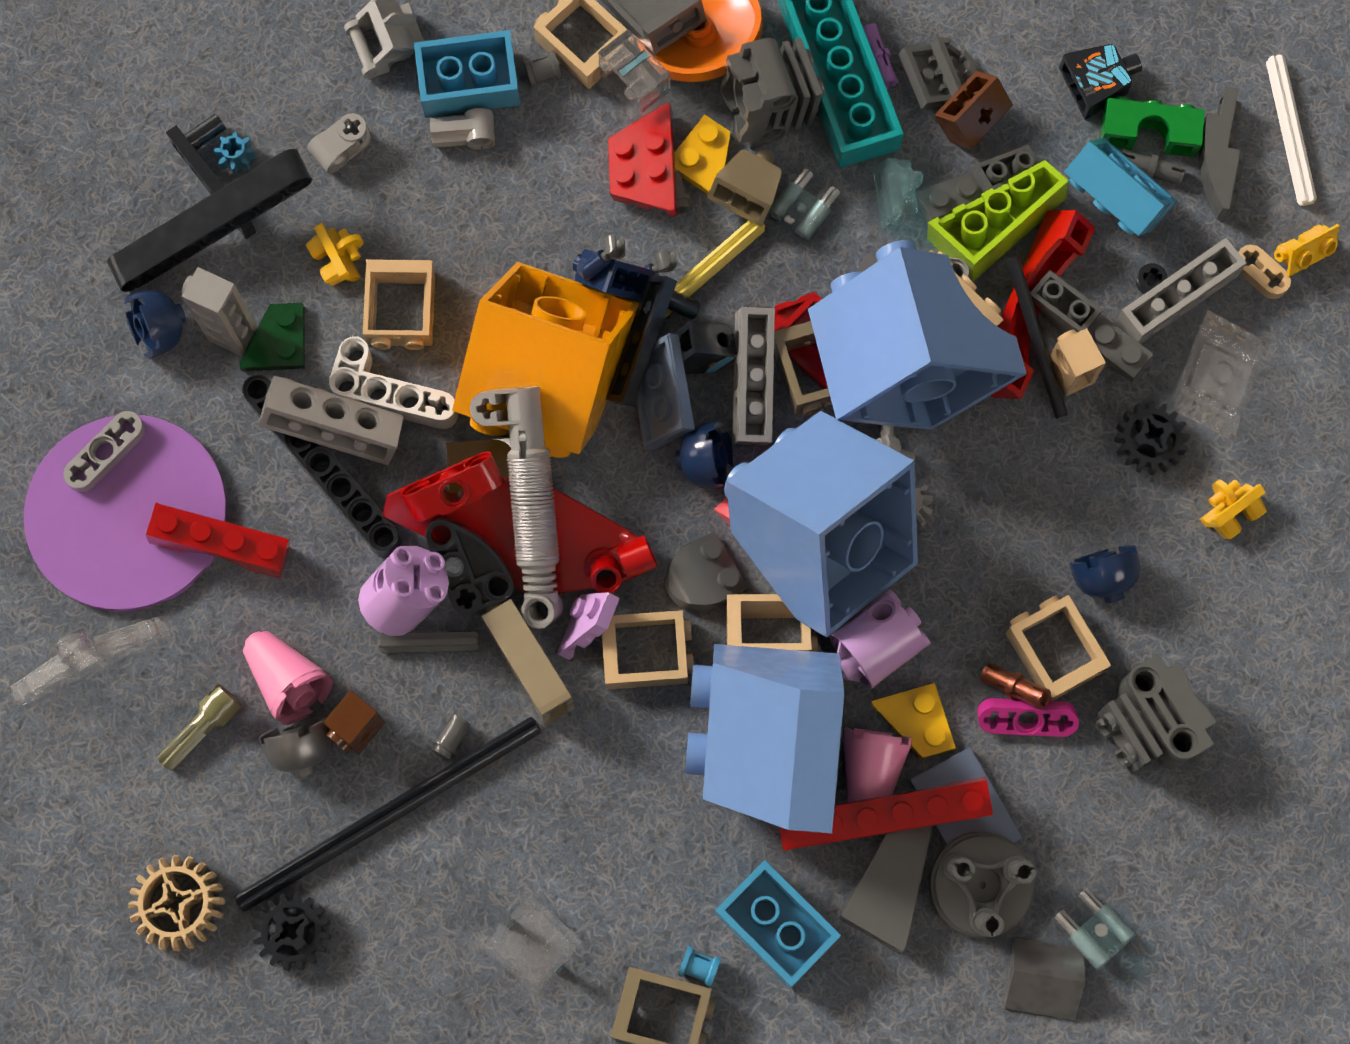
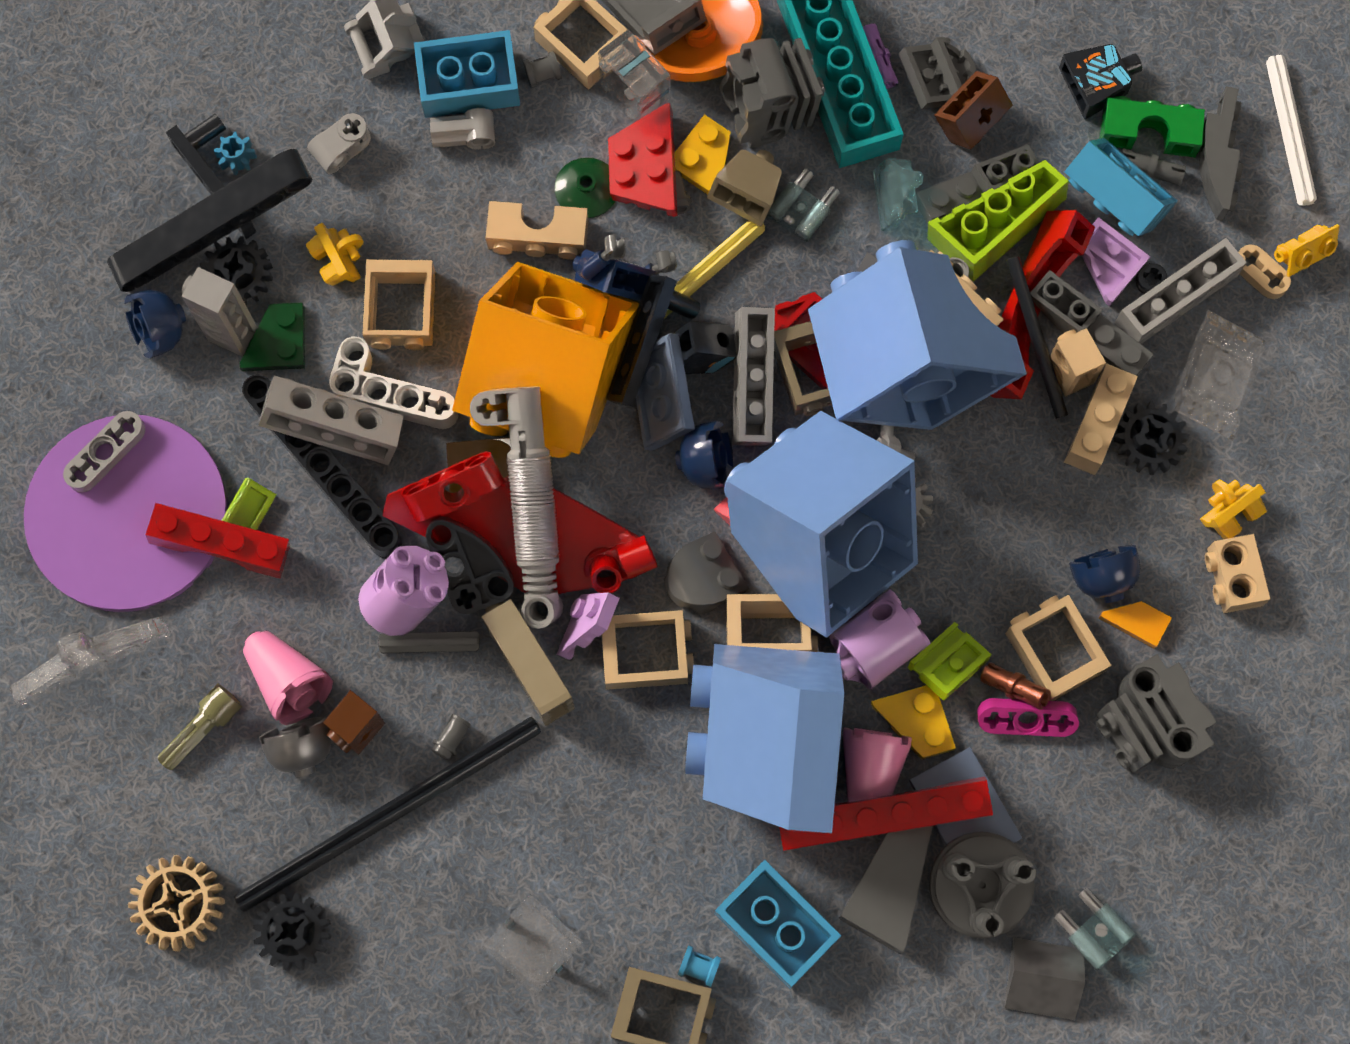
none -> black gear [200,236,273,307]
none -> lime tile [221,478,277,530]
none -> tan arch [485,201,588,260]
none -> dark green dish [554,158,616,218]
none -> lime plate [907,622,992,701]
none -> tan arch [1064,364,1138,475]
none -> lavender wing [1082,217,1150,307]
none -> light orange tile [1099,601,1172,649]
none -> tan brick [1205,534,1270,613]

